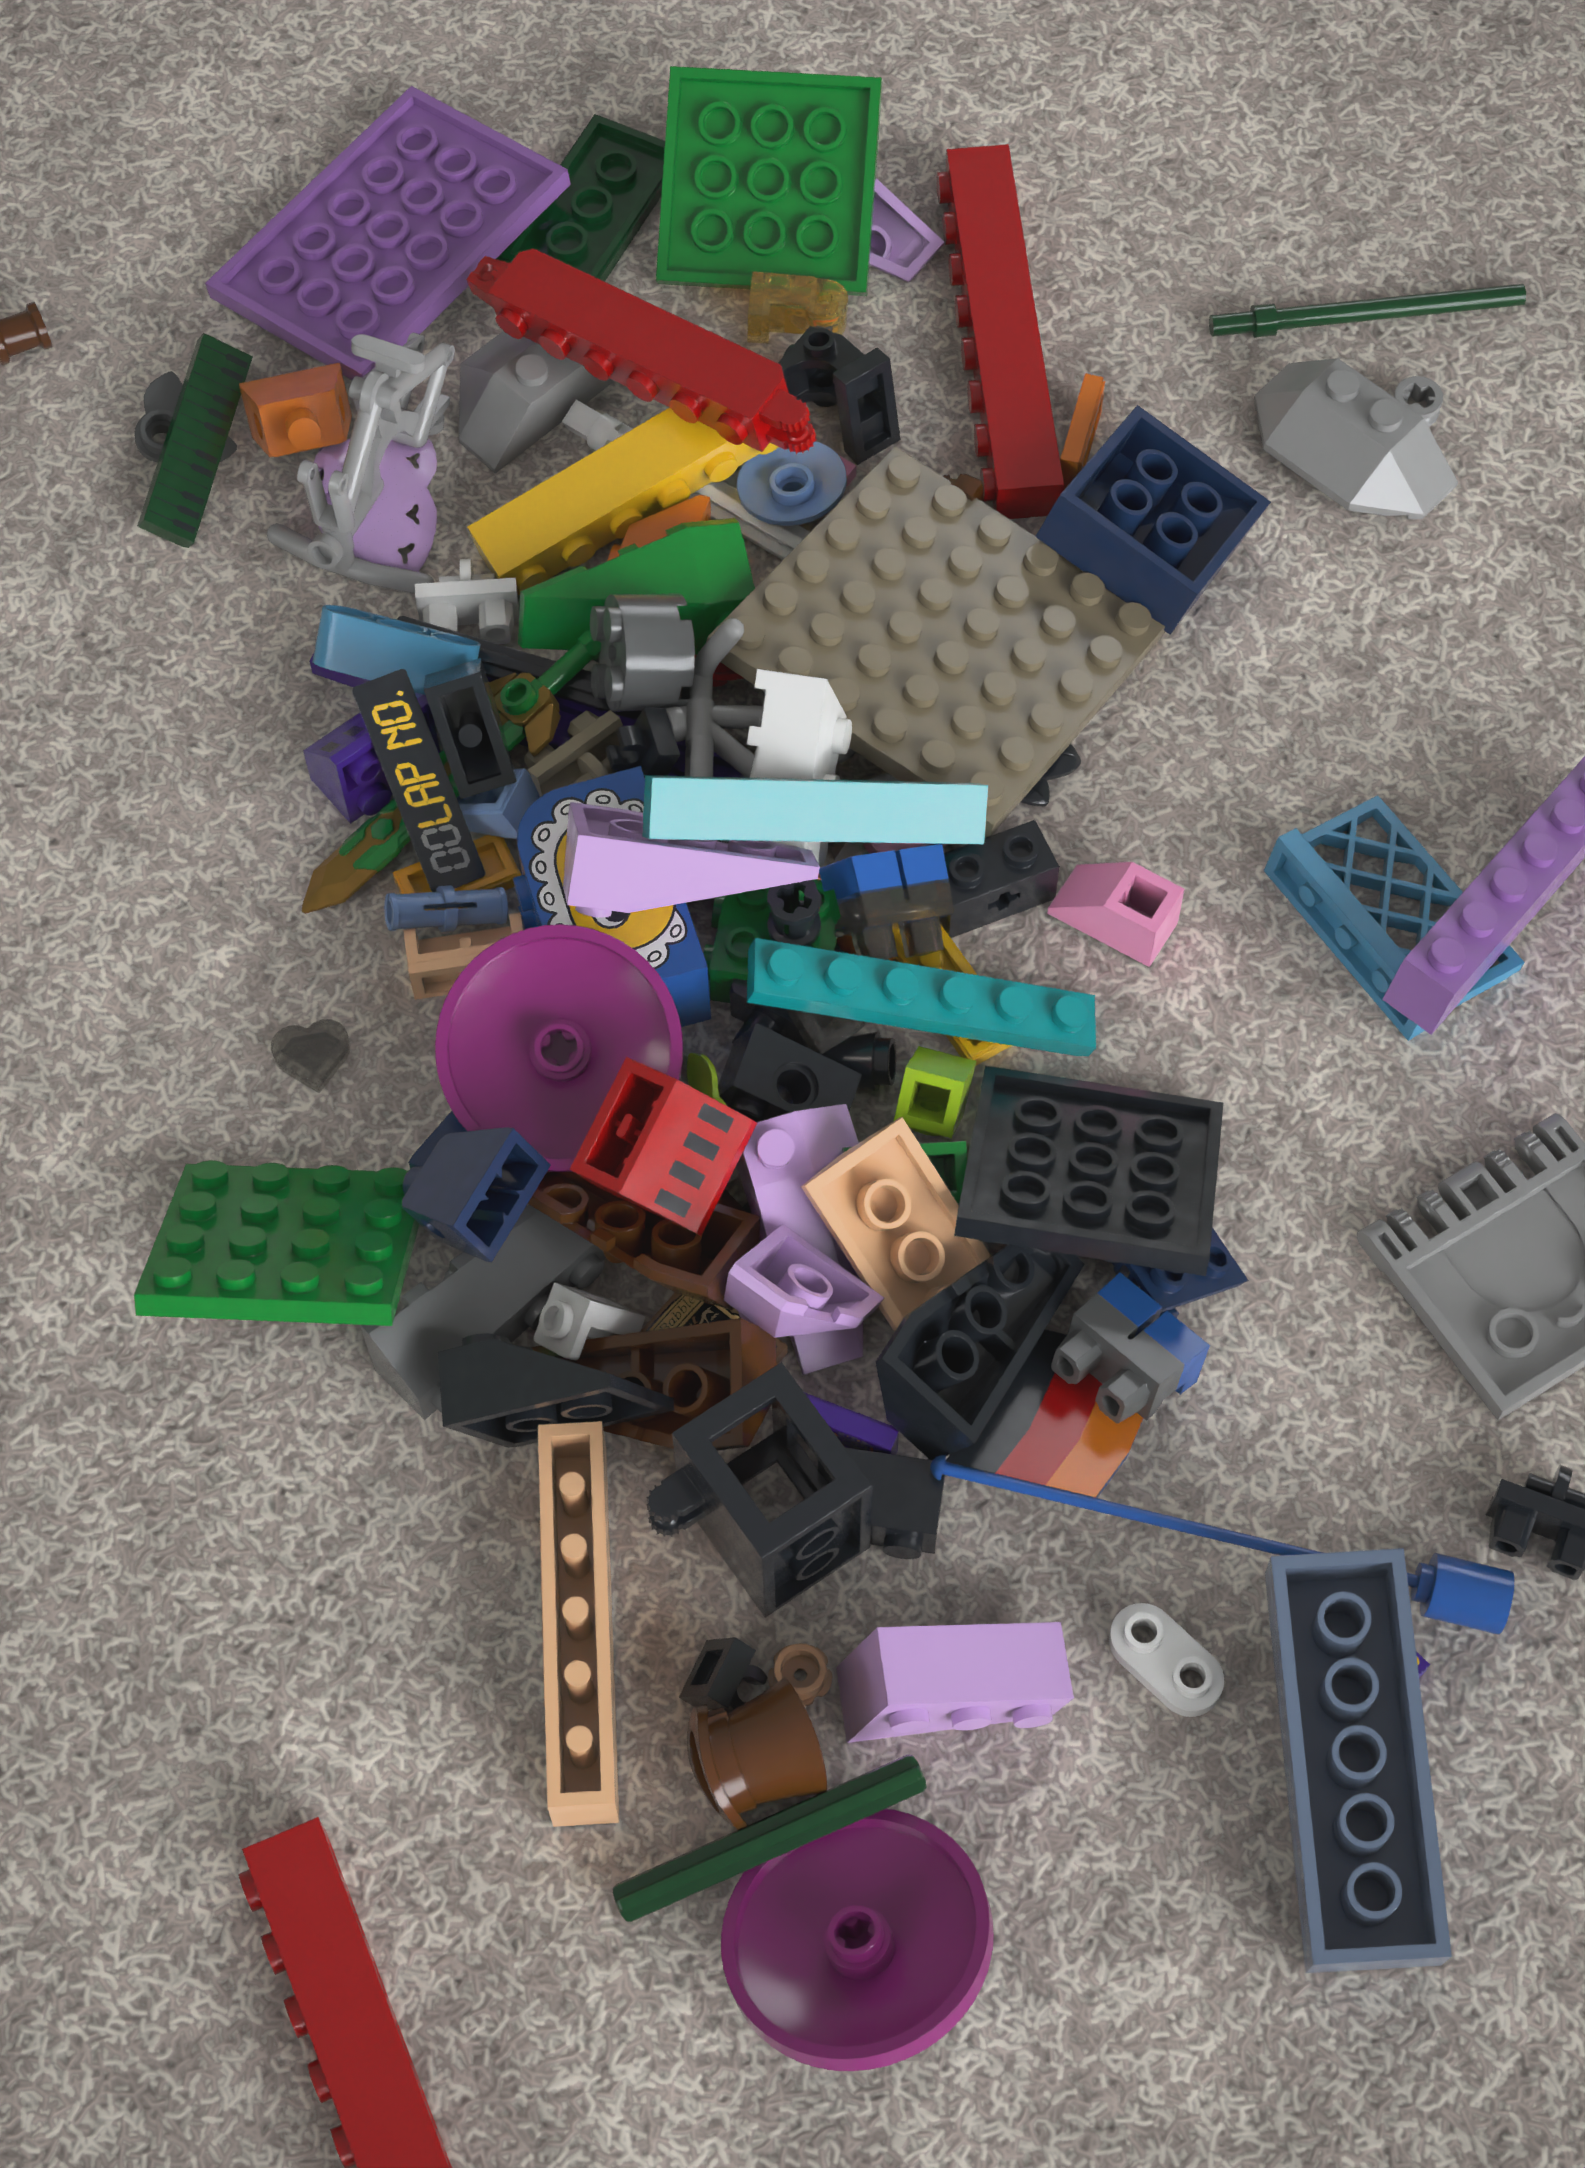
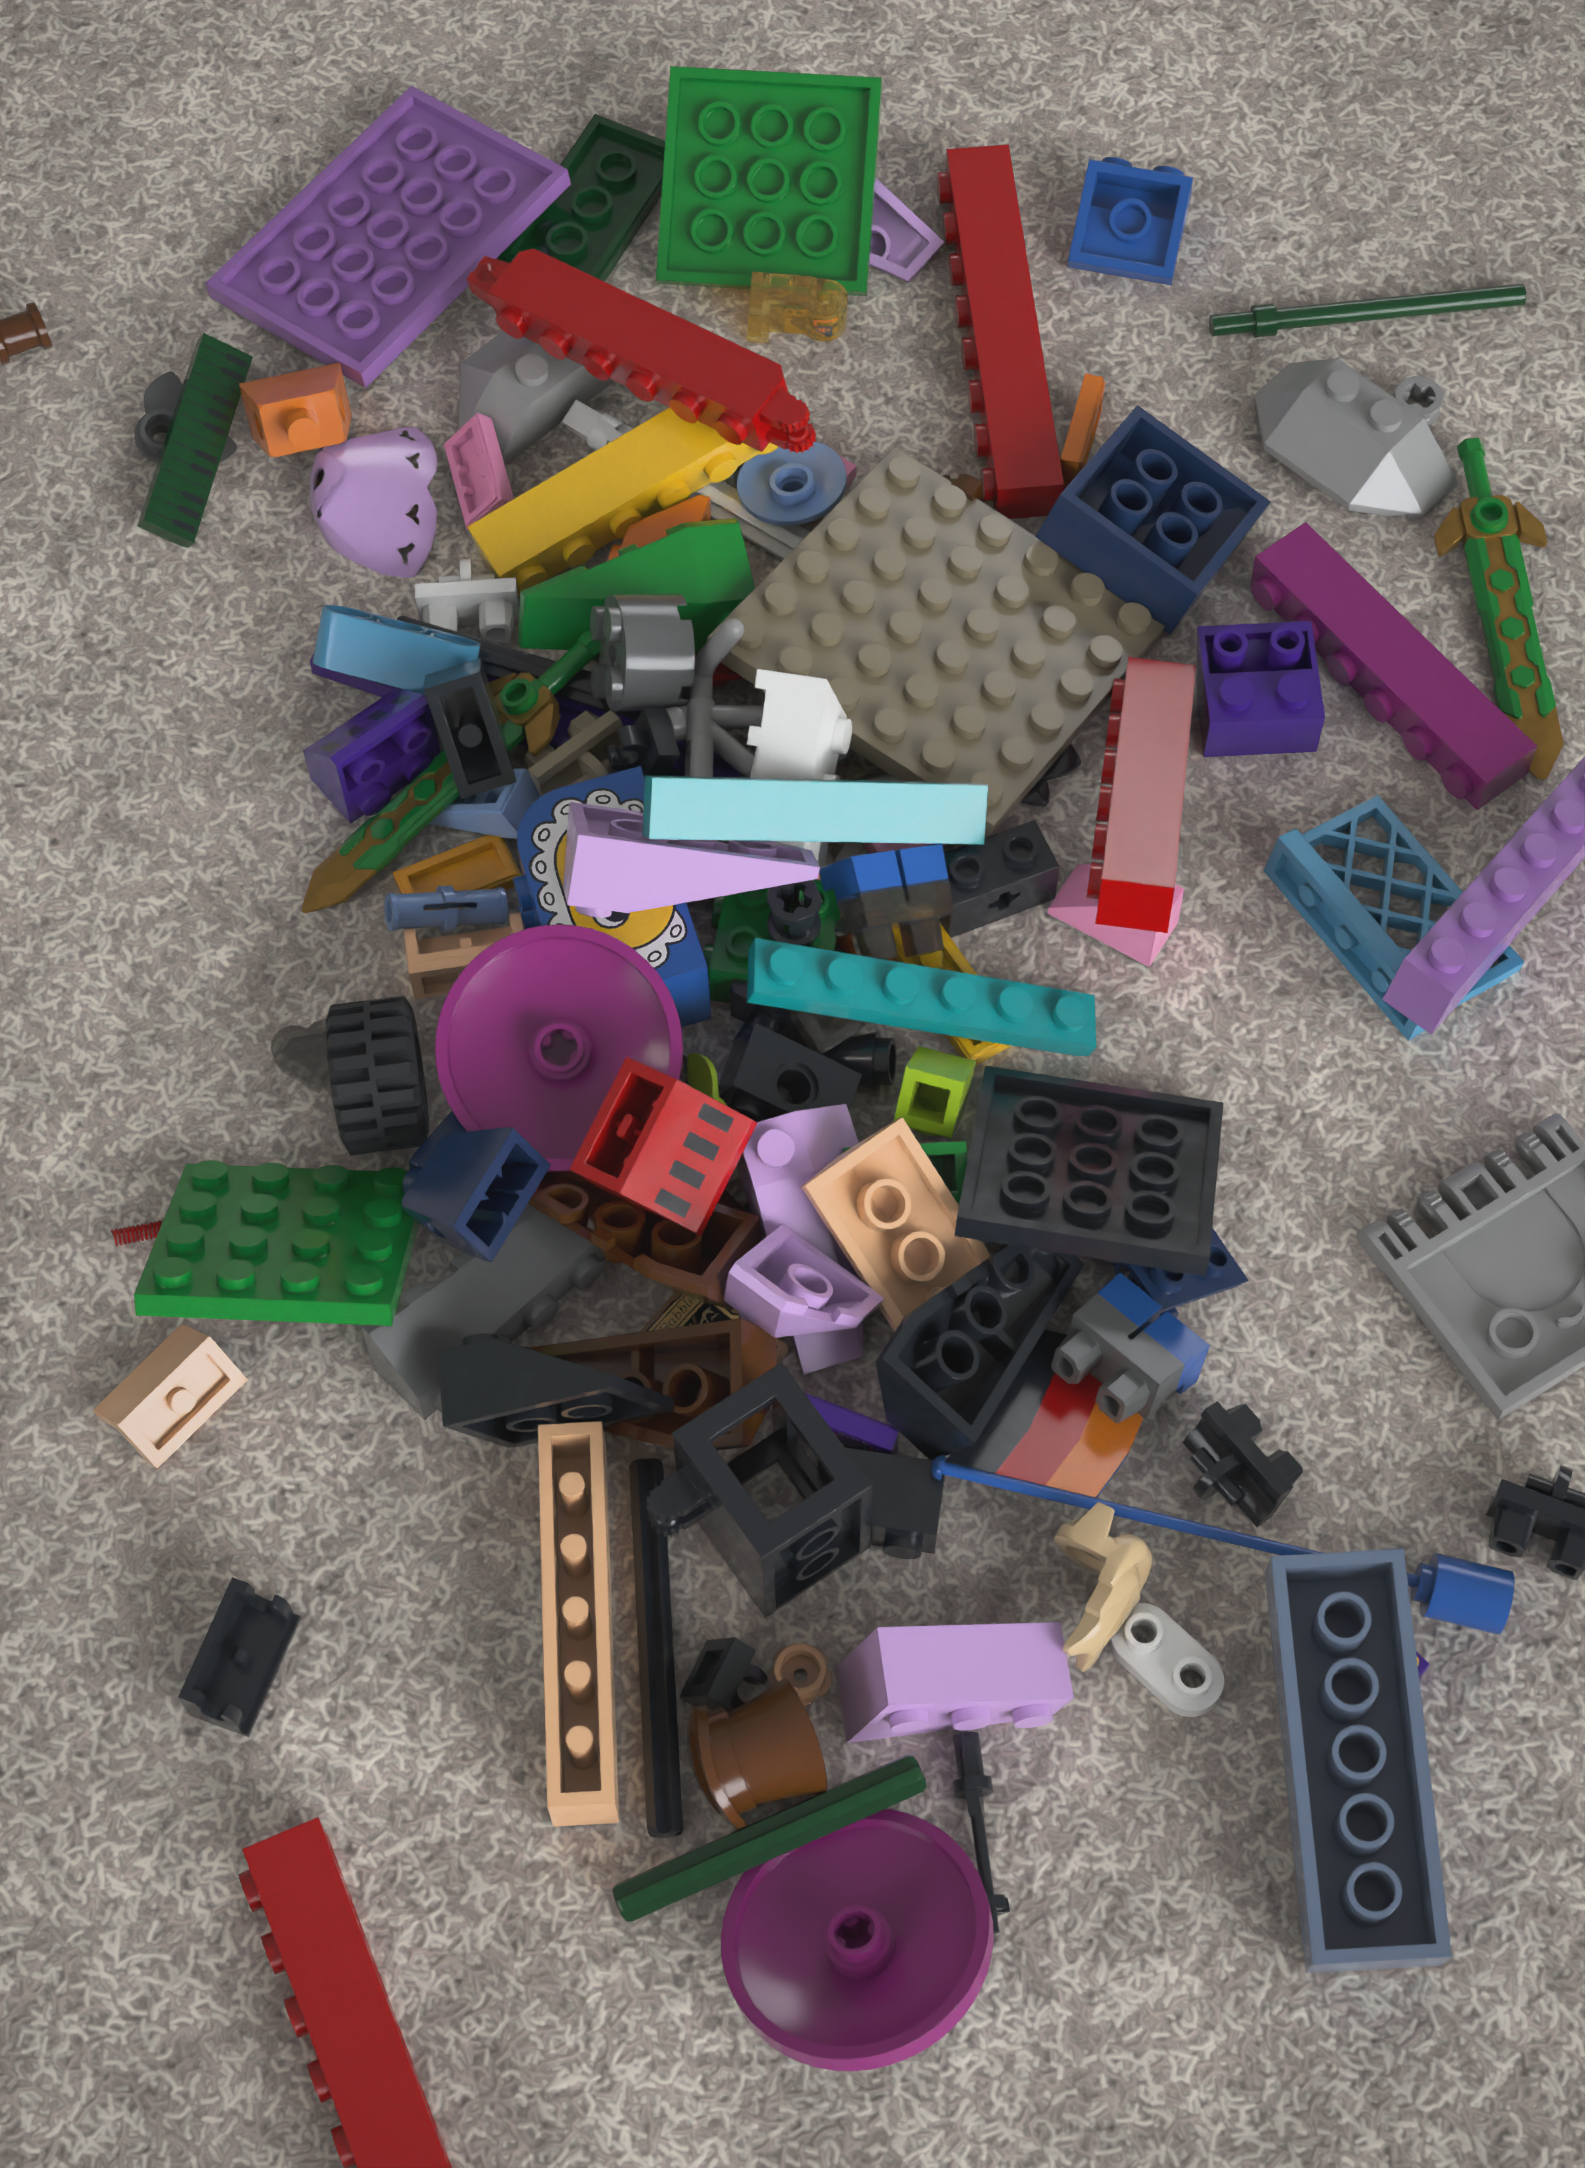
light grey piece [267,332,455,594] -> none
black sticker [352,669,486,892] -> none
white bracket [534,1282,646,1361] -> none
black tile [778,326,901,465] -> none
none -> light nougat panel [93,1325,247,1468]
none -> red leg [111,1219,164,1246]
none -> black hinge [178,1577,301,1737]
none -> black tyre [325,996,429,1156]
none -> bright pink plate [444,412,514,531]
none -> black axle [629,1458,683,1838]
none -> black piece [953,1732,1010,1934]
none -> tan hair [1054,1502,1153,1673]
none -> blue plate [1068,157,1193,286]
none -> brick [1086,657,1196,933]
none -> black hips [1182,1401,1303,1528]
none -> dark purple slope [1197,621,1325,757]
none -> magenta brick [1250,522,1537,810]
none -> sword [1434,438,1564,780]

